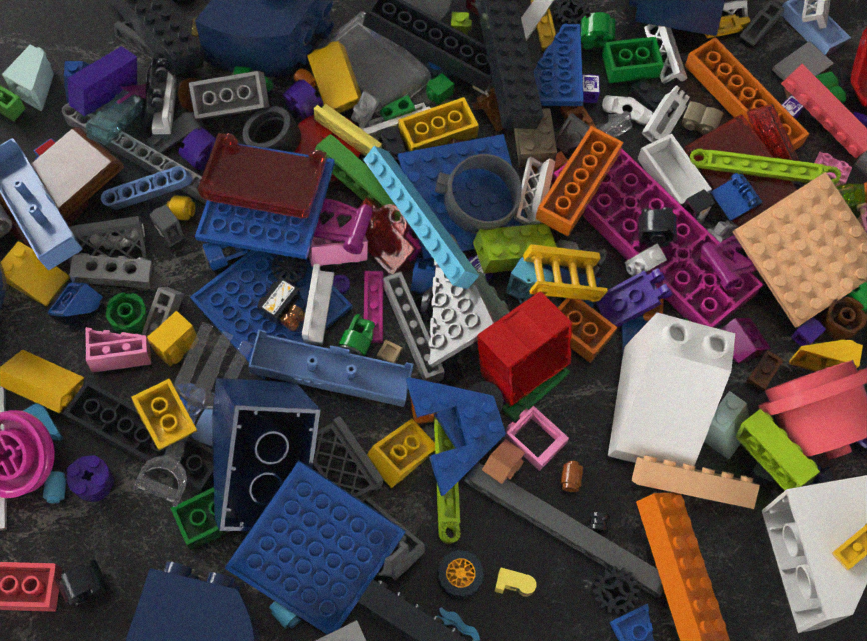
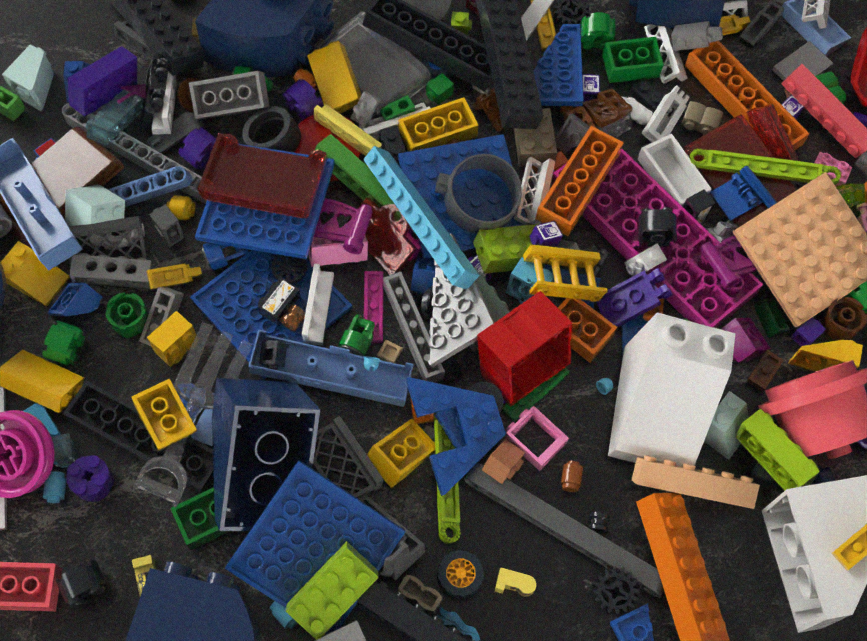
bright pink wedge [86,327,151,373] -> none
dark purple tile [333,275,350,294] -> none
none -> green brick [42,320,85,365]
none -> clear light blue brick [51,434,76,468]
none -> light aqua slope [65,185,125,226]
none -> light yellow leg [132,555,157,596]
none -> yellow hinge [146,263,202,290]
none -> black brick [259,341,290,371]
none -> lime brick [286,541,379,640]
none -> medium azure hinge [363,356,380,371]
none -> dark tan brick [398,575,442,615]
none -> dark purple brick [529,221,563,247]
none -> reddish brown slope [583,88,632,128]
none -> medium azure hinge [596,378,613,395]
none -> light grey hinge [671,21,723,51]
none -> blue axle [739,166,777,208]
none -> dark green slope [754,298,790,337]

